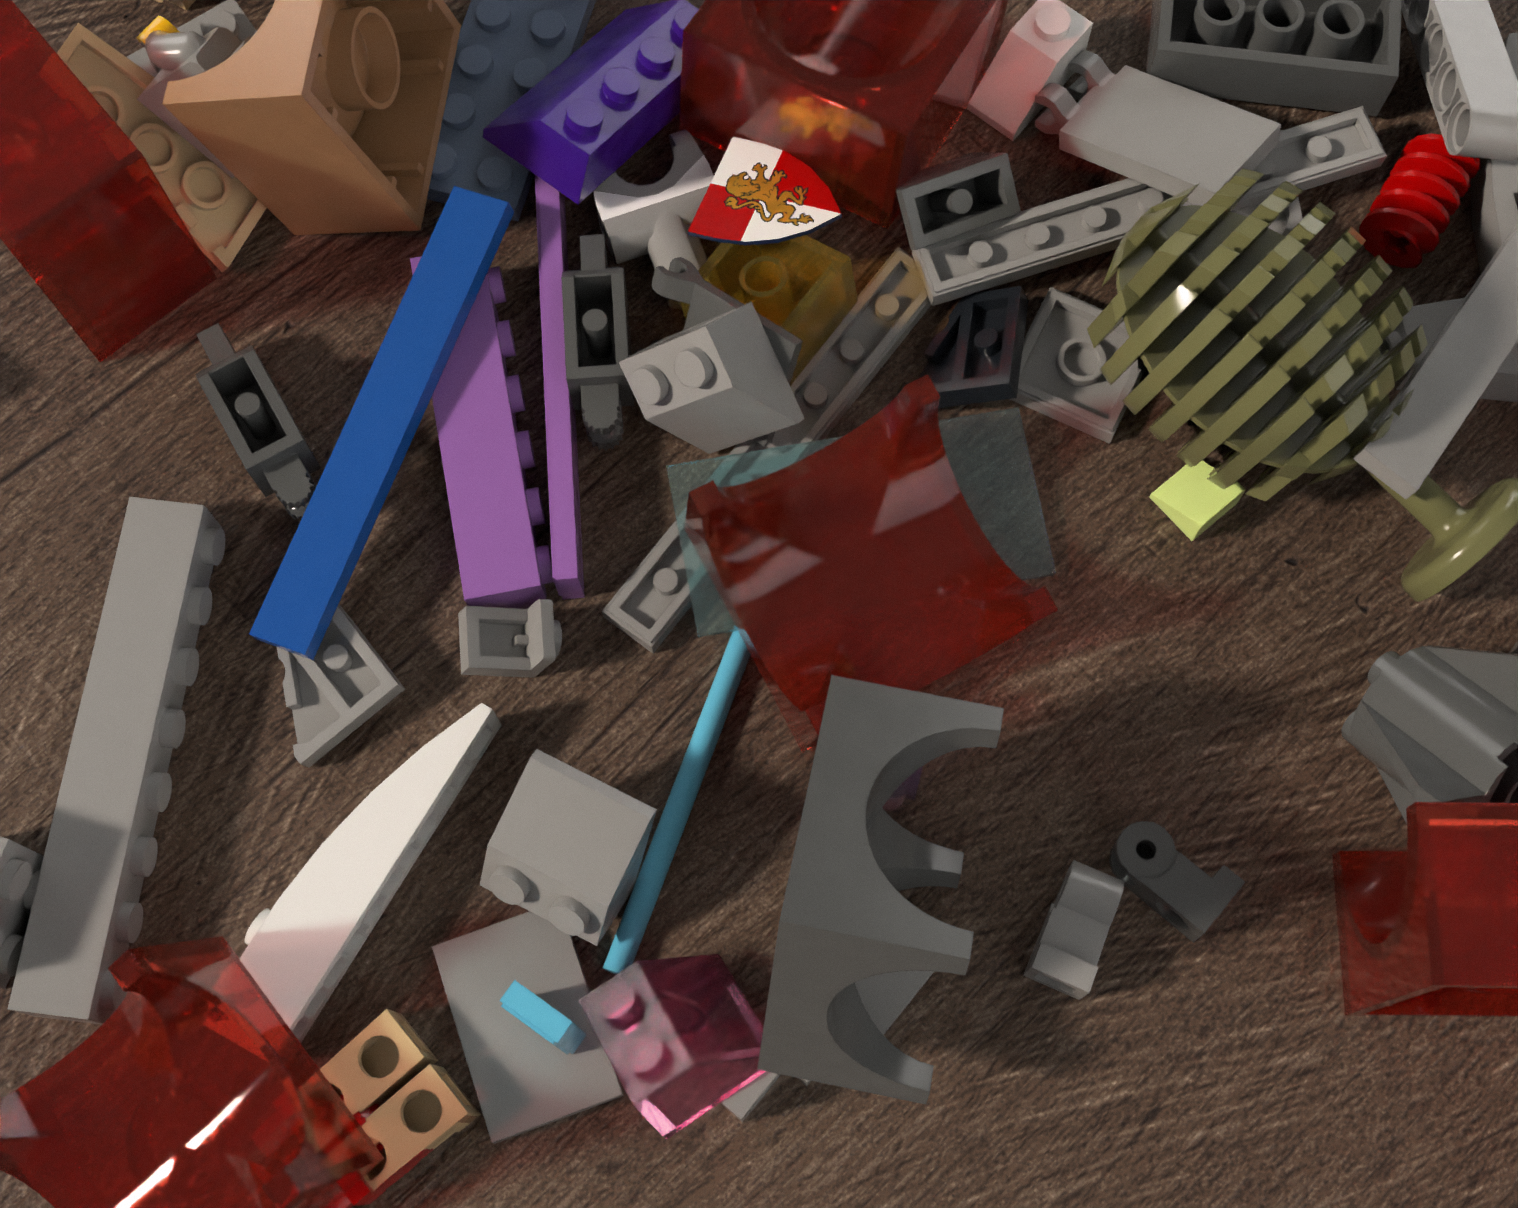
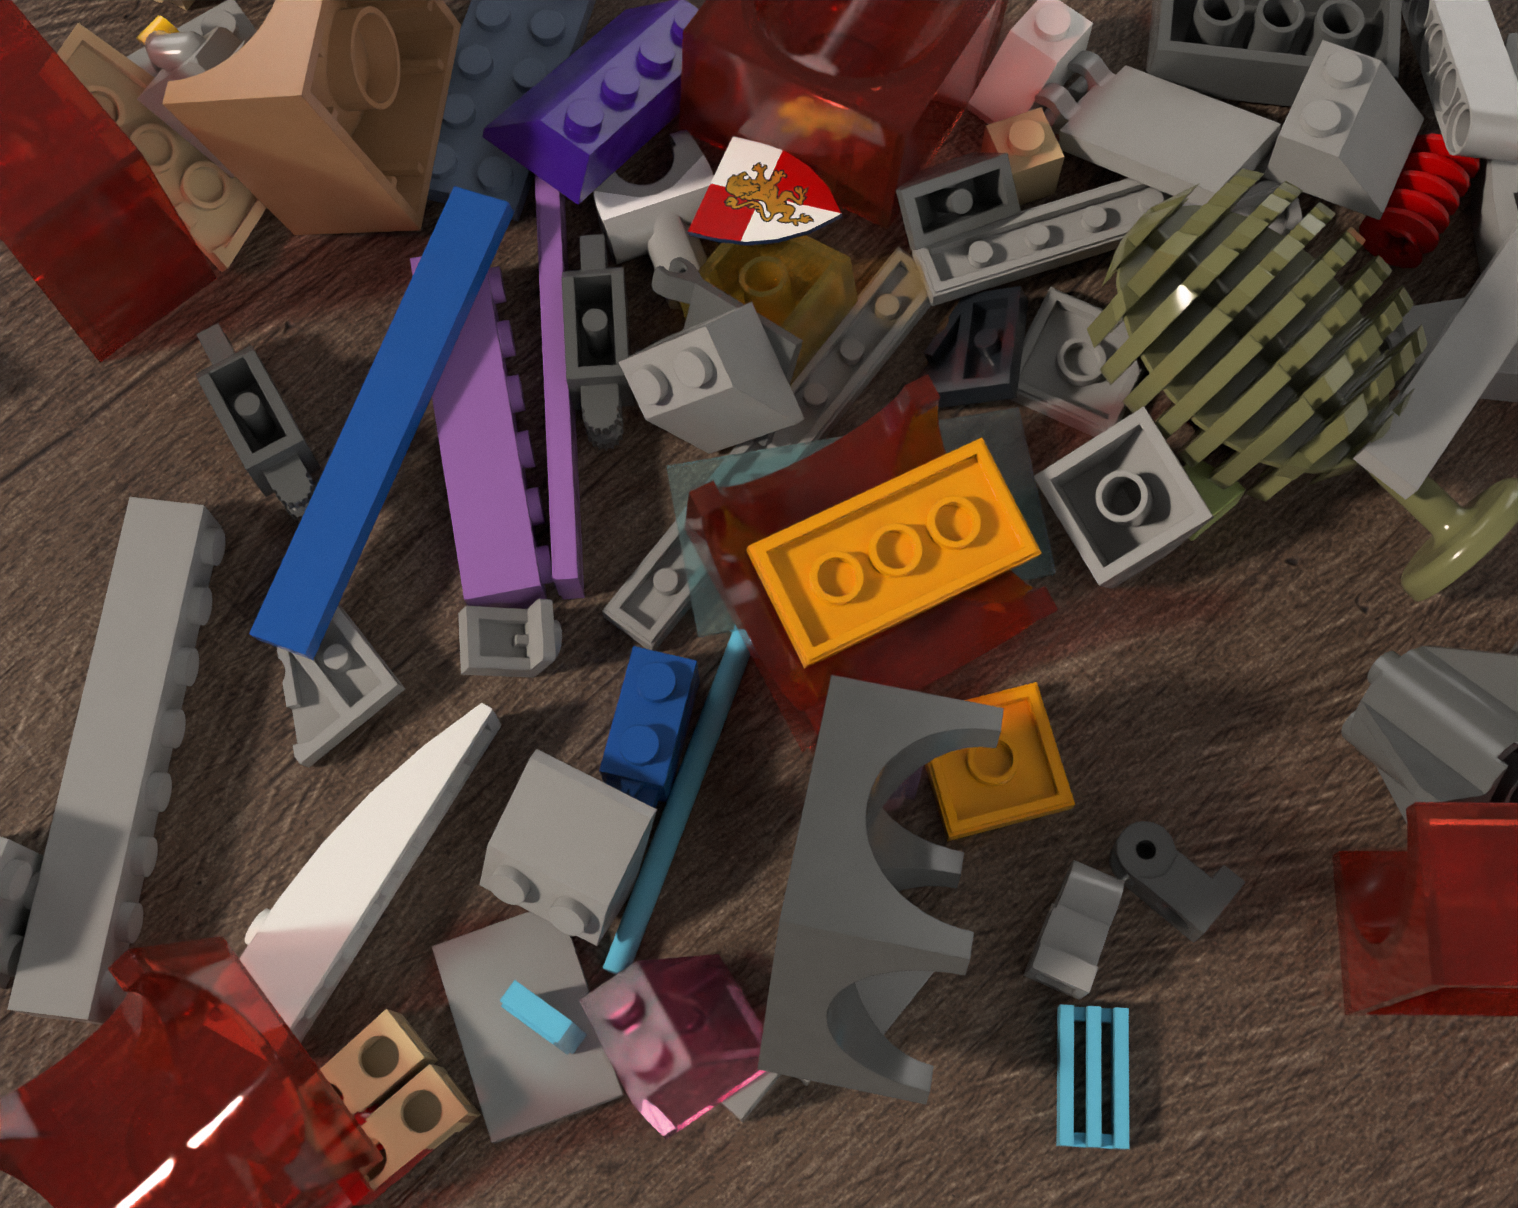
none -> blue hinge [599,646,700,808]
none -> light orange tile [746,437,1042,669]
none -> light orange tile [925,682,1075,841]
none -> tan brick [981,107,1065,205]
none -> light grey slope [1033,406,1214,589]
none -> medium azure tile [1056,1004,1129,1150]
none -> light grey slope [1264,40,1424,220]

